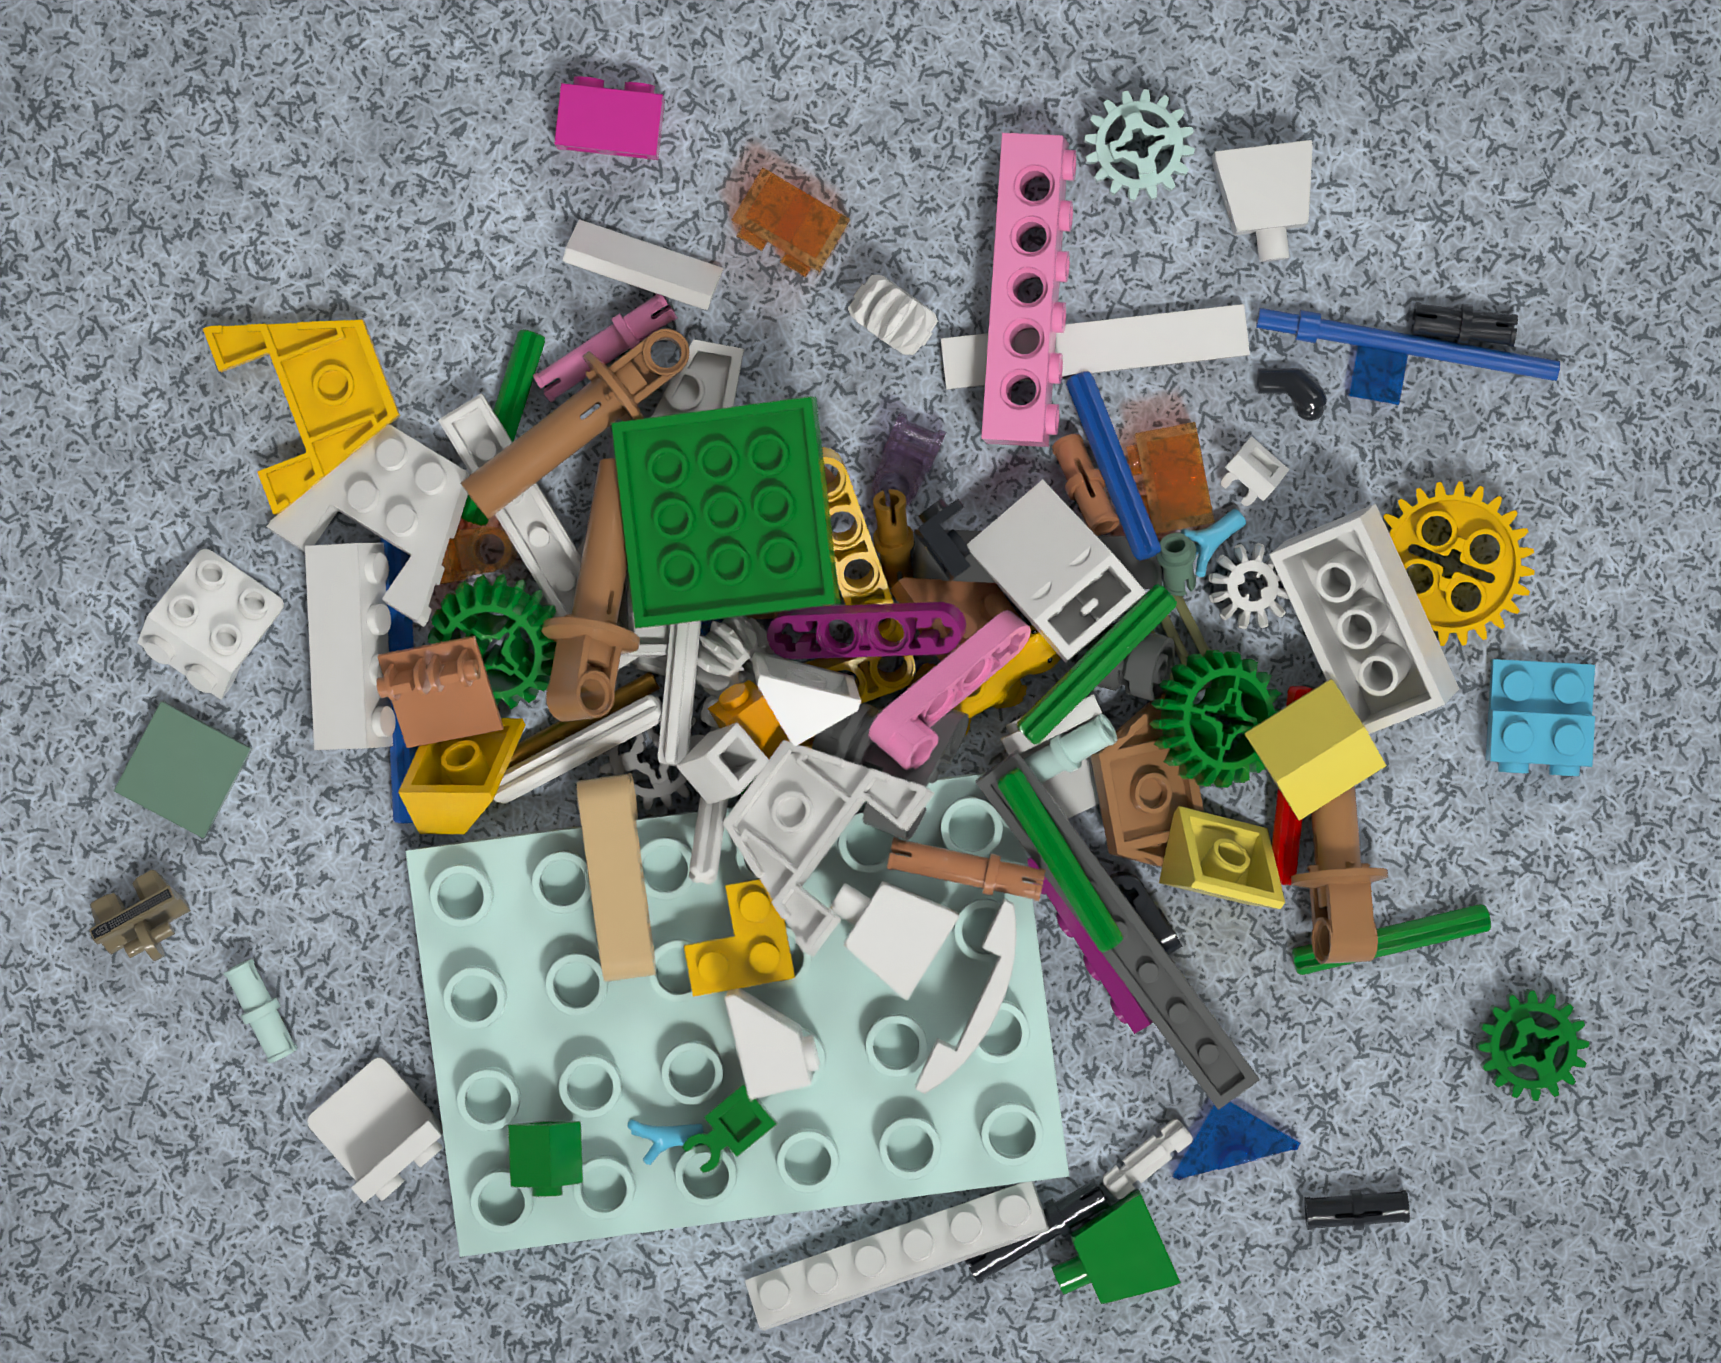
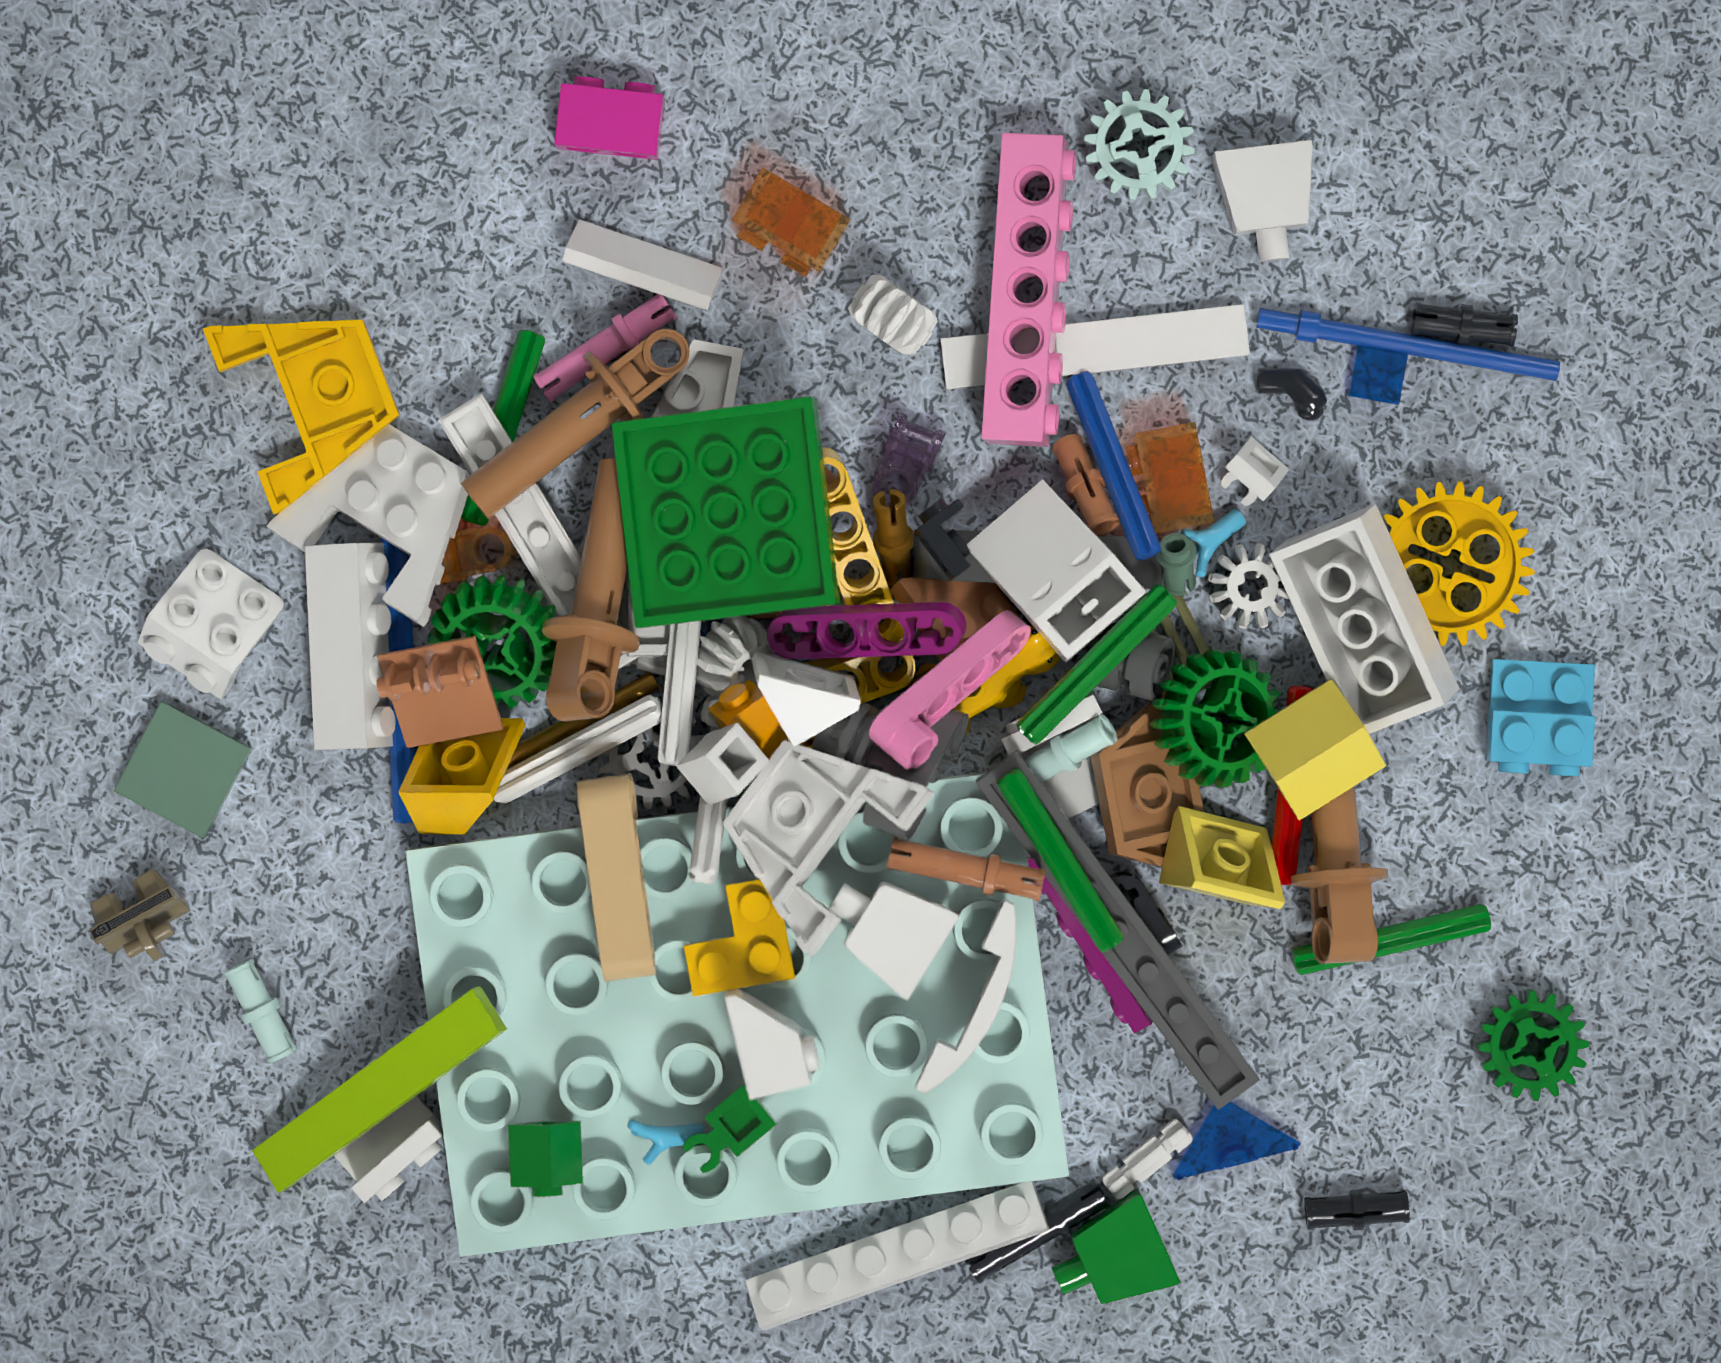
none -> lime tile [252,986,508,1193]

